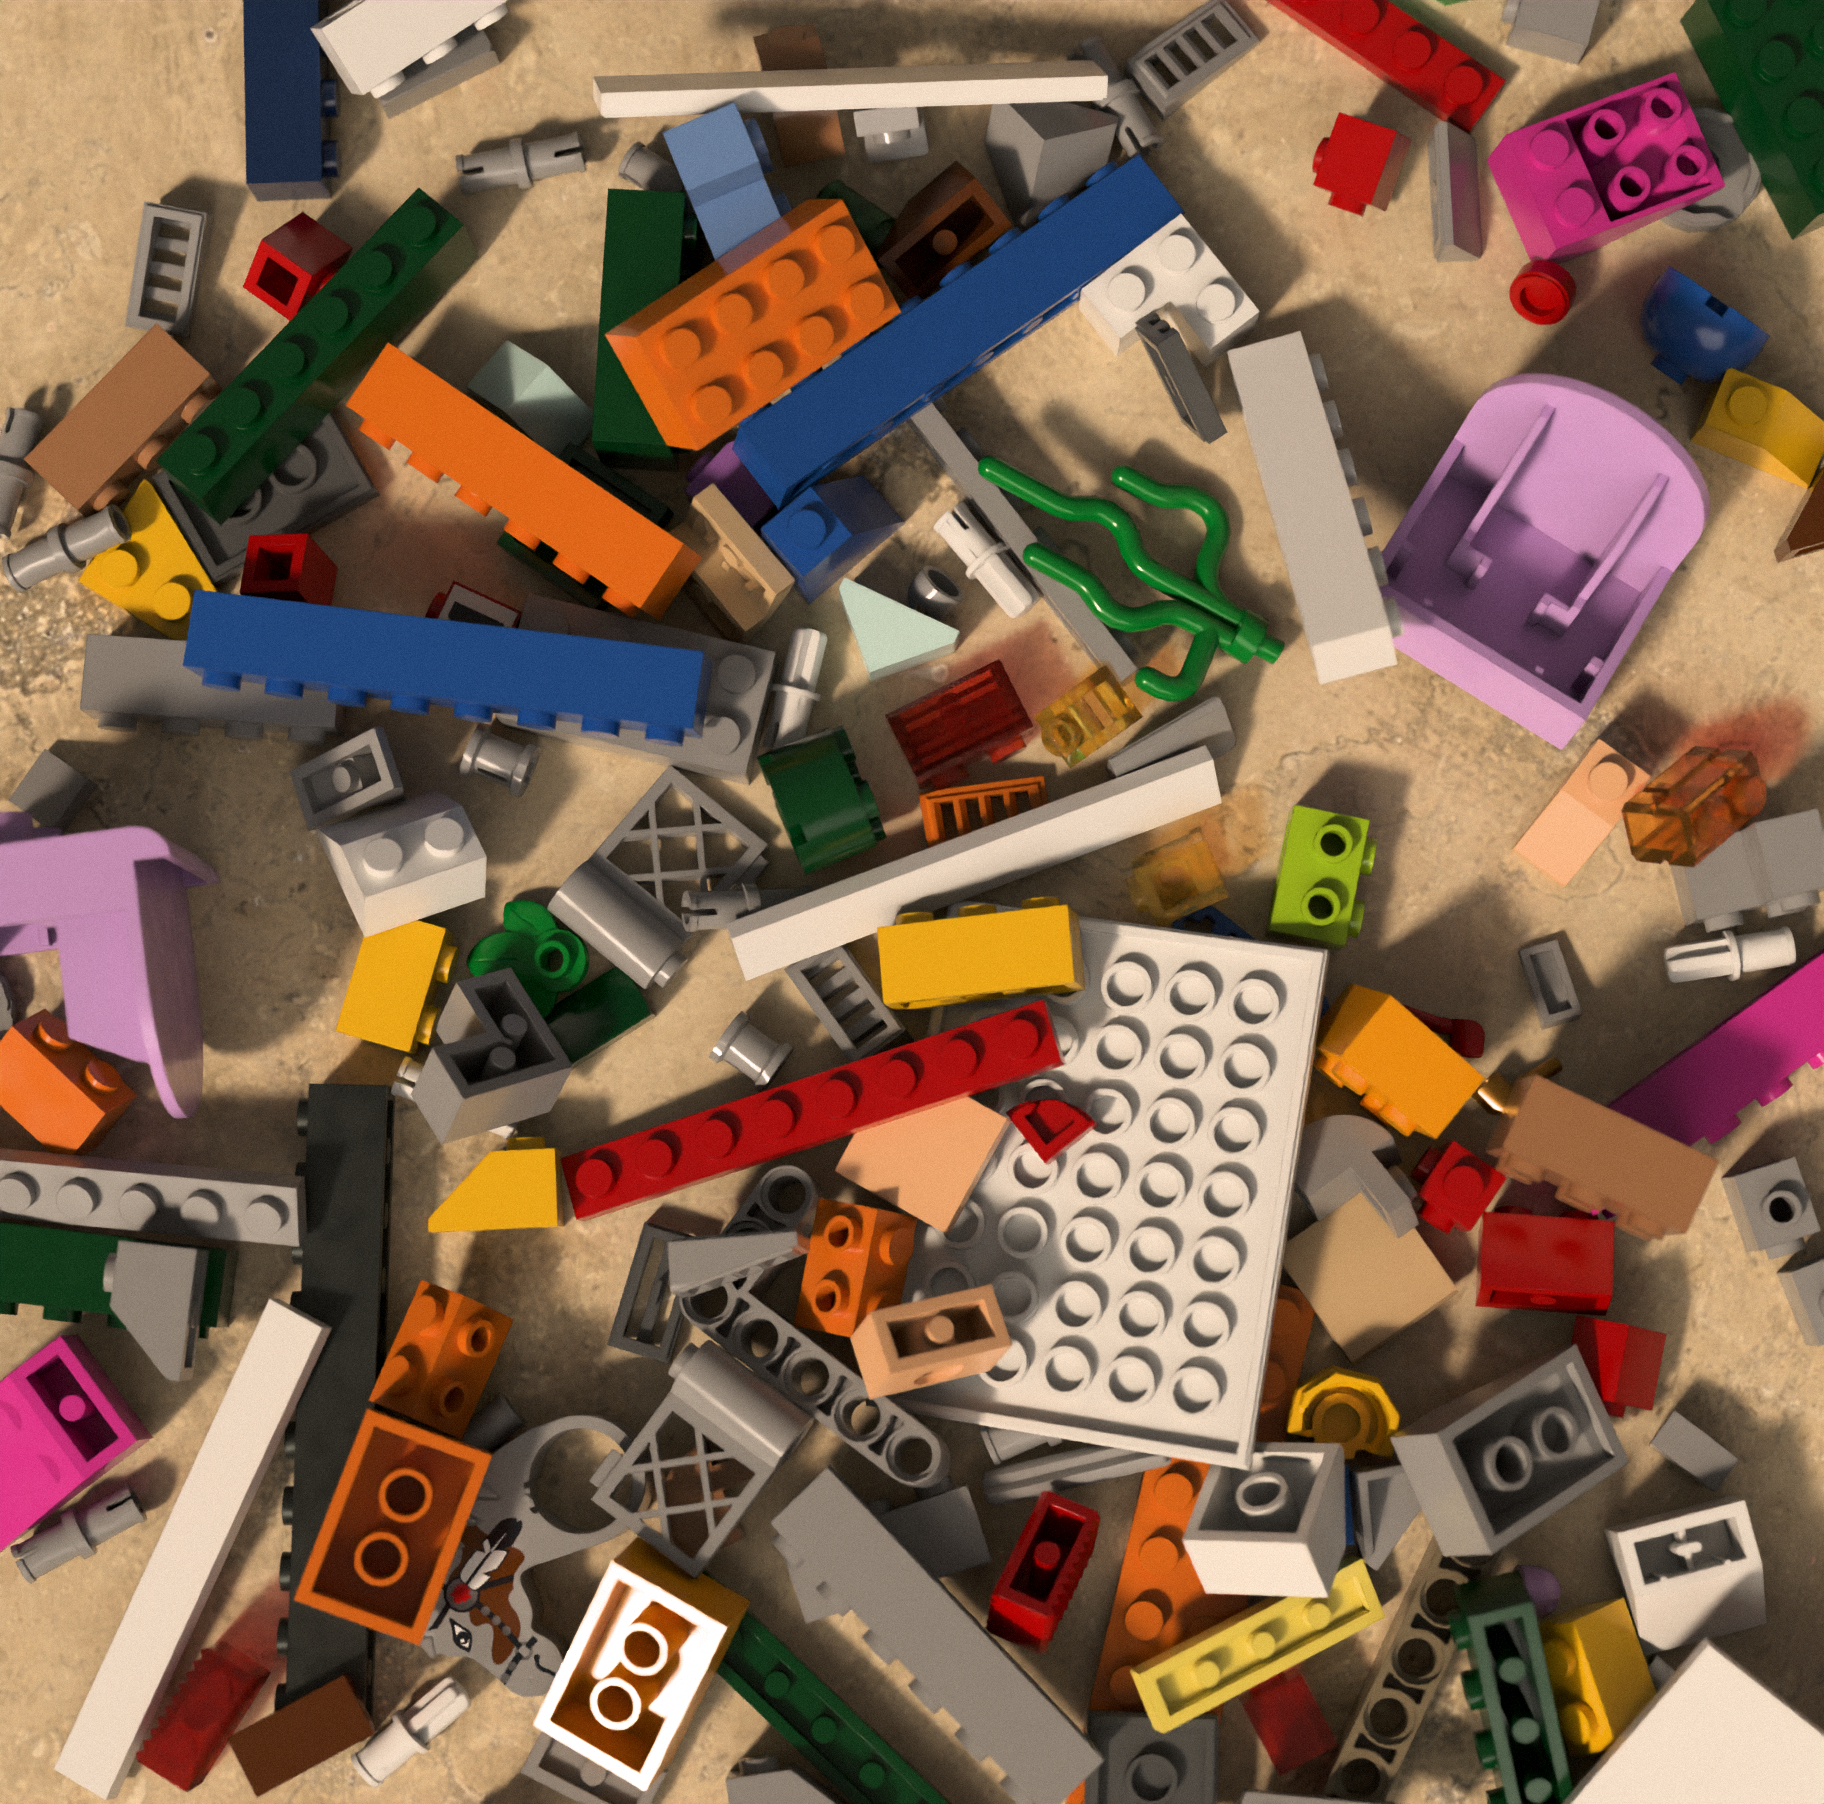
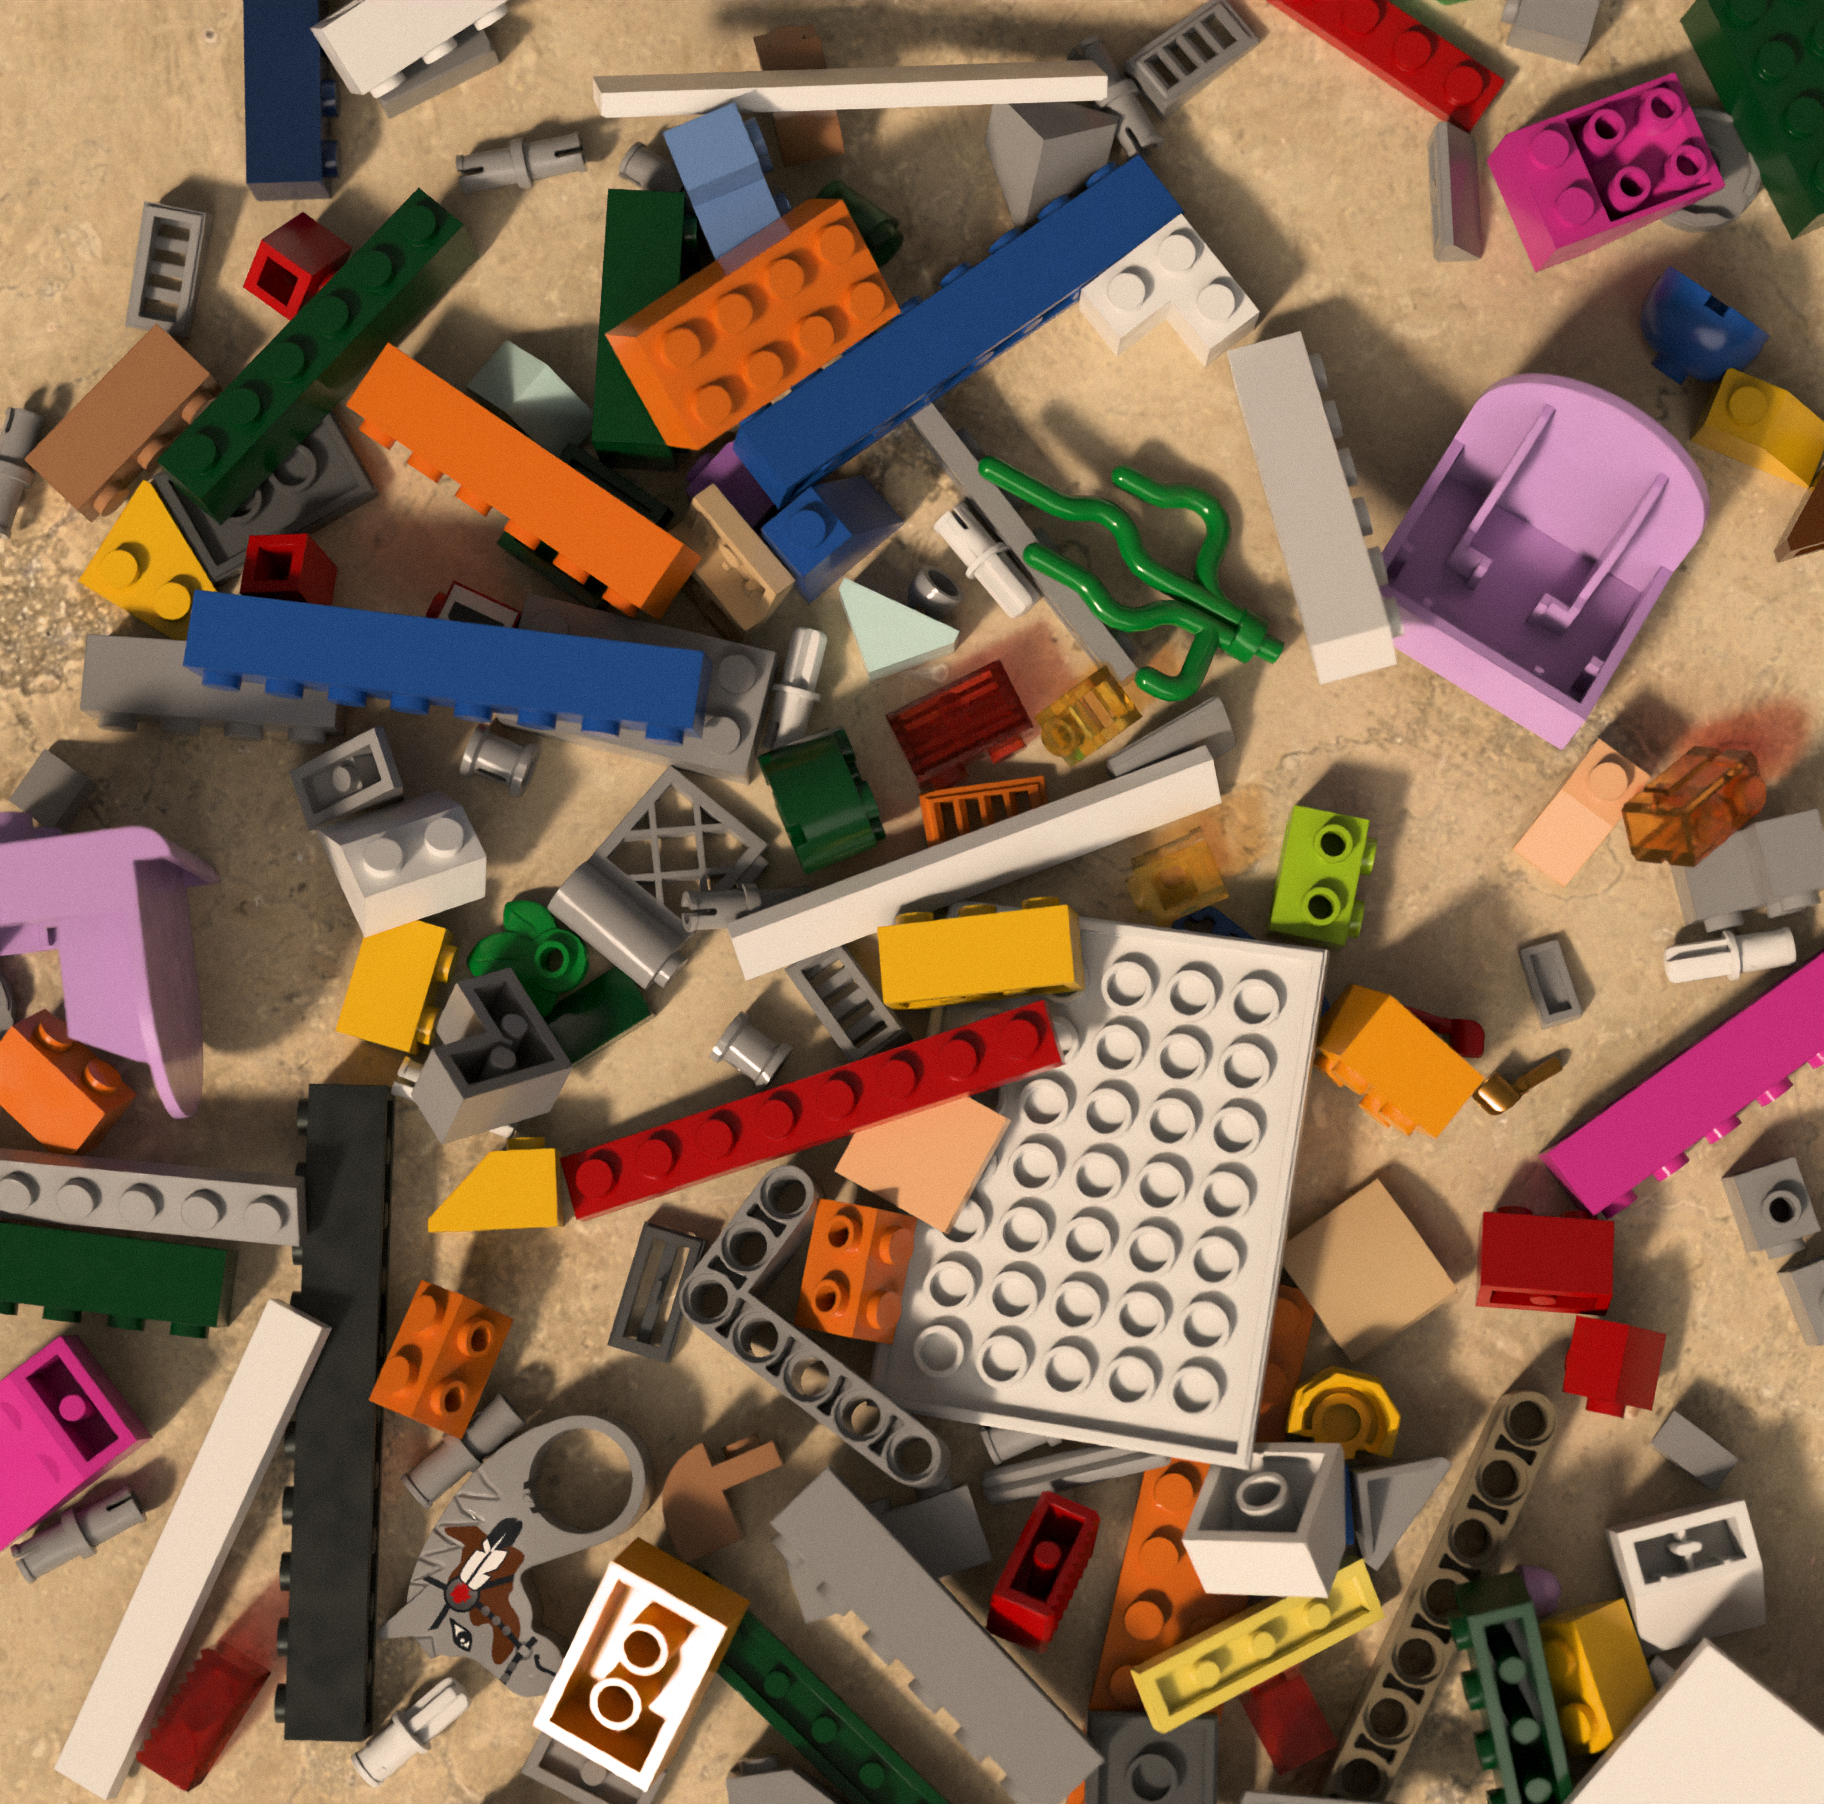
light grey pin [2,504,132,593] -> none
light grey slope [103,1241,209,1382] -> none
reddish brown tile [227,1673,378,1797] -> none
orange brick [294,1407,492,1646] -> none
light grey piece [589,1340,814,1579] -> none
light grey slope [668,1229,810,1298] -> none
light nougat brick [850,1284,1012,1399] -> none
light grey bracket [853,107,929,163] -> none
reddish brown slope [874,160,1012,300] -> none
red tile [1005,1099,1099,1165] -> none
dark grey tile [1135,311,1228,444] -> none
light grey brick [1294,1115,1419,1239] -> none
red brick [1312,112,1412,217] -> none
light grey slope [1390,1344,1629,1557] -> none
red brick [1410,1140,1507,1235] -> none
medium nougat brick [1484,1074,1719,1241] -> none
red tile [1509,260,1577,325] -> none

